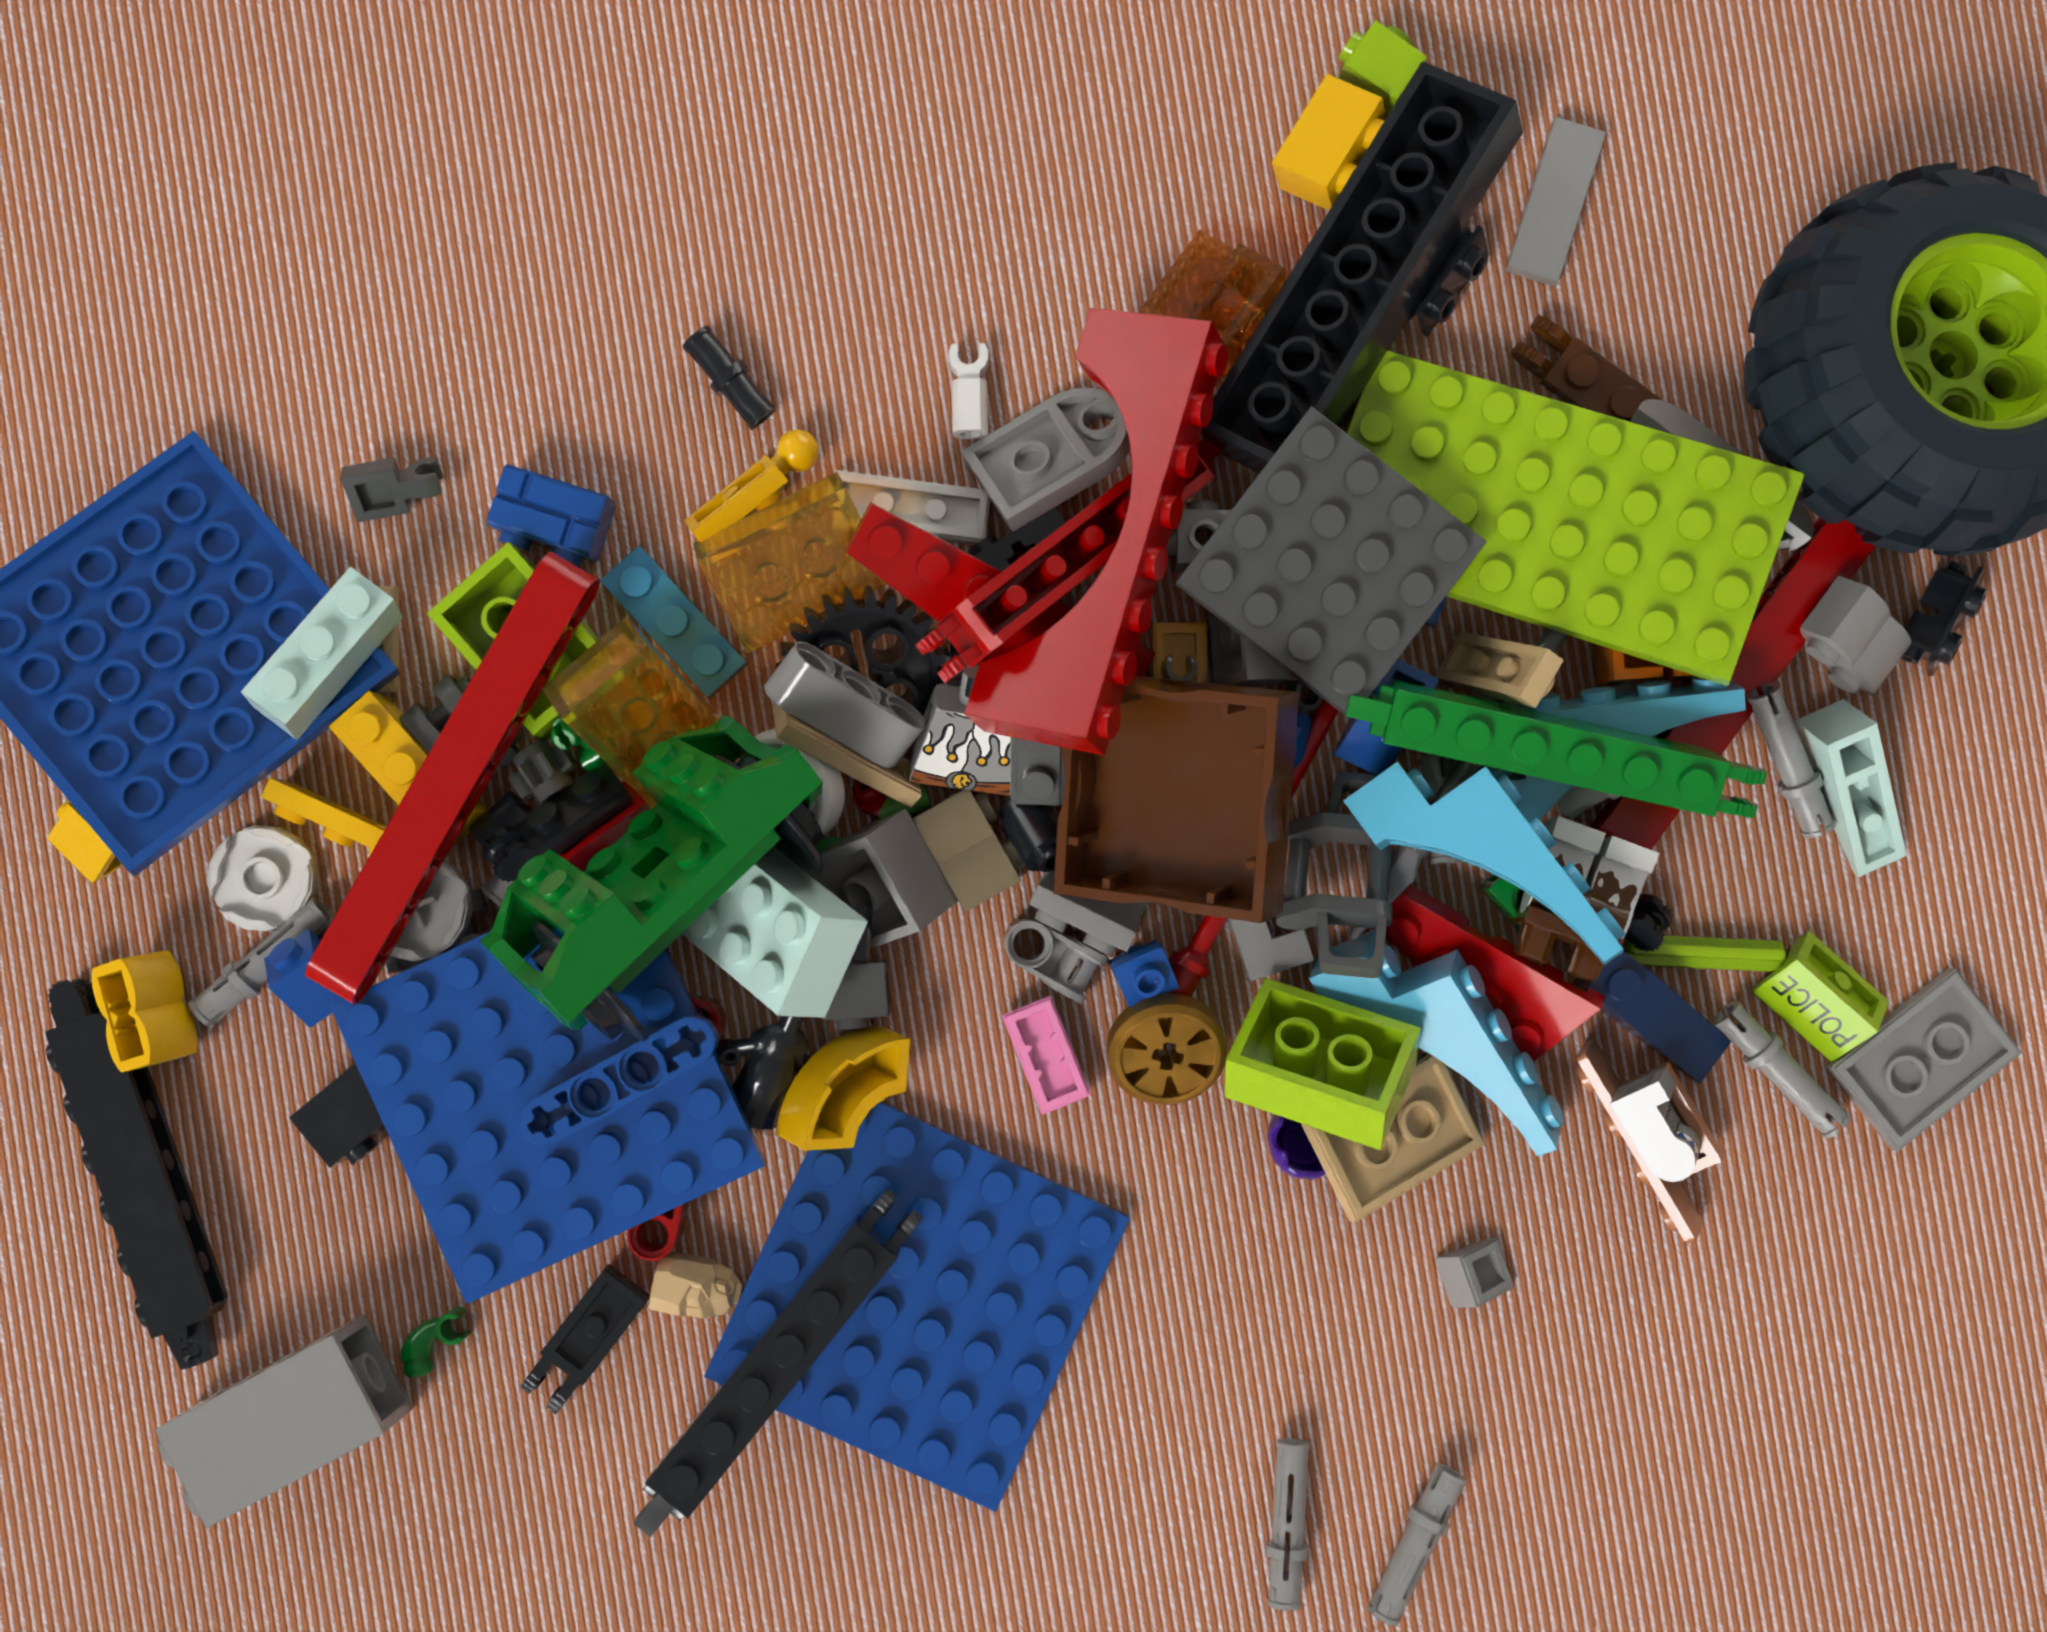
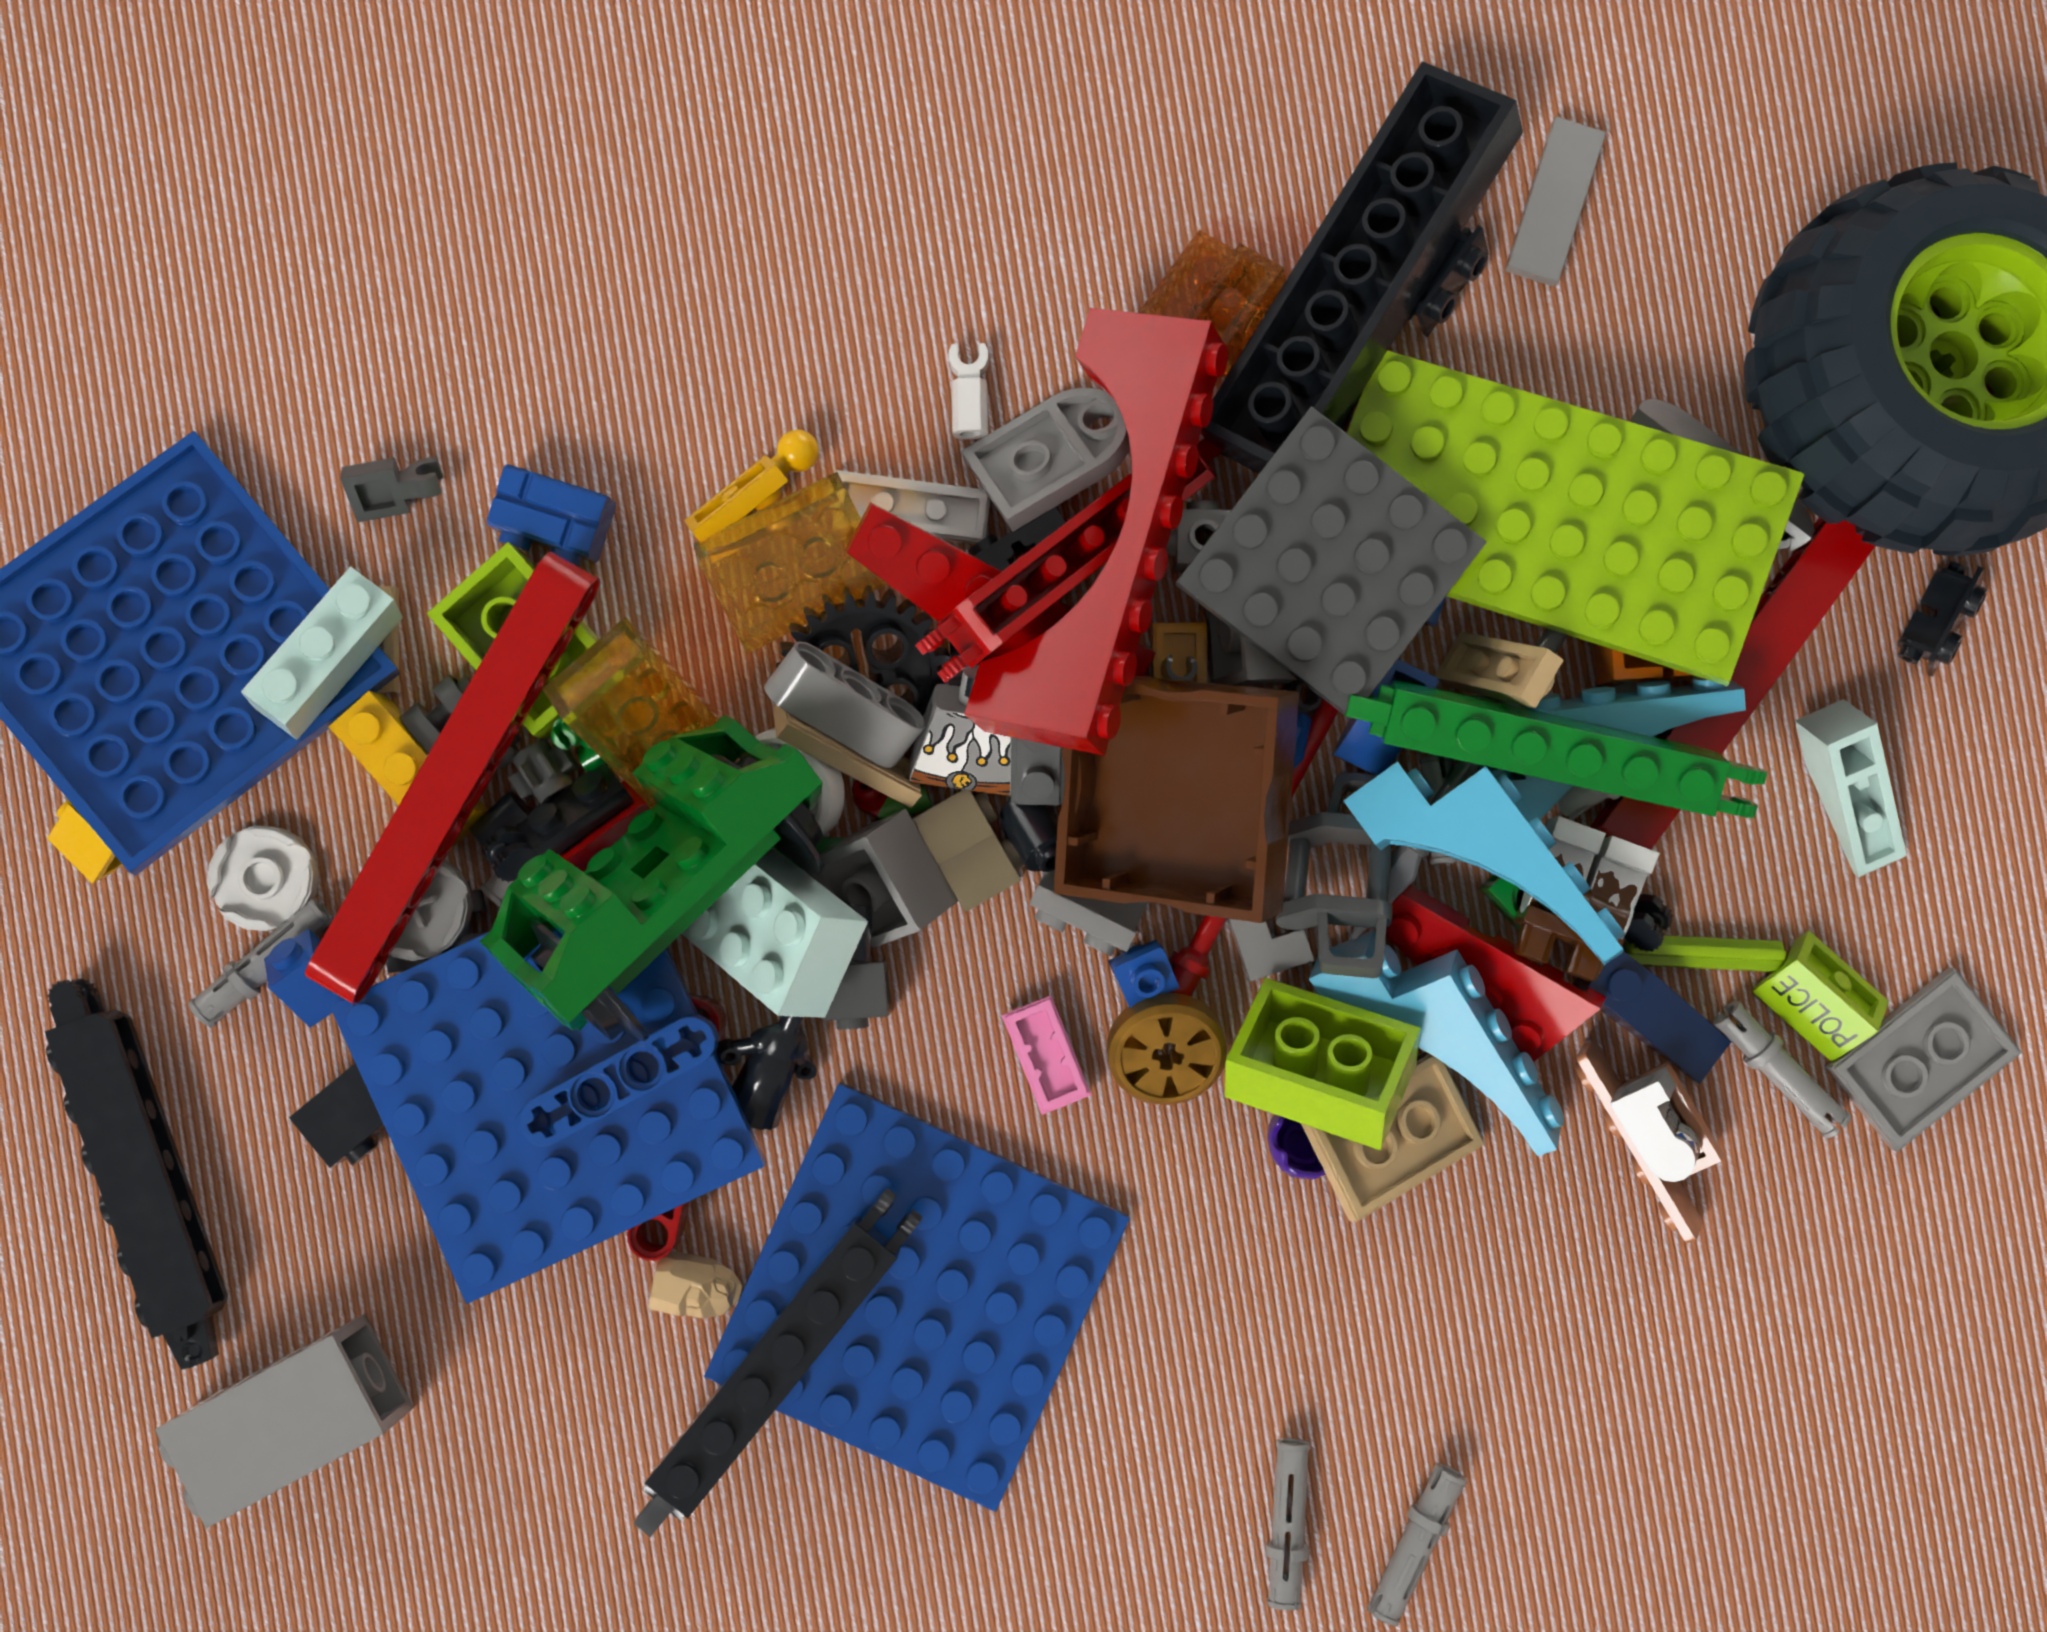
yellow brick [92,950,198,1073] -> none
yellow plate [261,778,387,854] -> none
green arm [400,1307,472,1378] -> none
black hinge [520,1264,650,1415] -> none
dark azure plate [600,545,749,699] -> none
black pin [682,325,776,430] -> none
yellow brick [776,1025,910,1151] -> none
light grey piece [1003,918,1108,1004] -> none
yellow brick [1272,74,1387,211] -> none
lime brick [1338,20,1427,117] -> none
light grey slope [1435,1237,1514,1308] -> none
reddish brown hinge [1511,315,1661,422] -> none
light grey pin [1746,682,1836,838] -> none
light grey brick [1800,576,1912,695] -> none

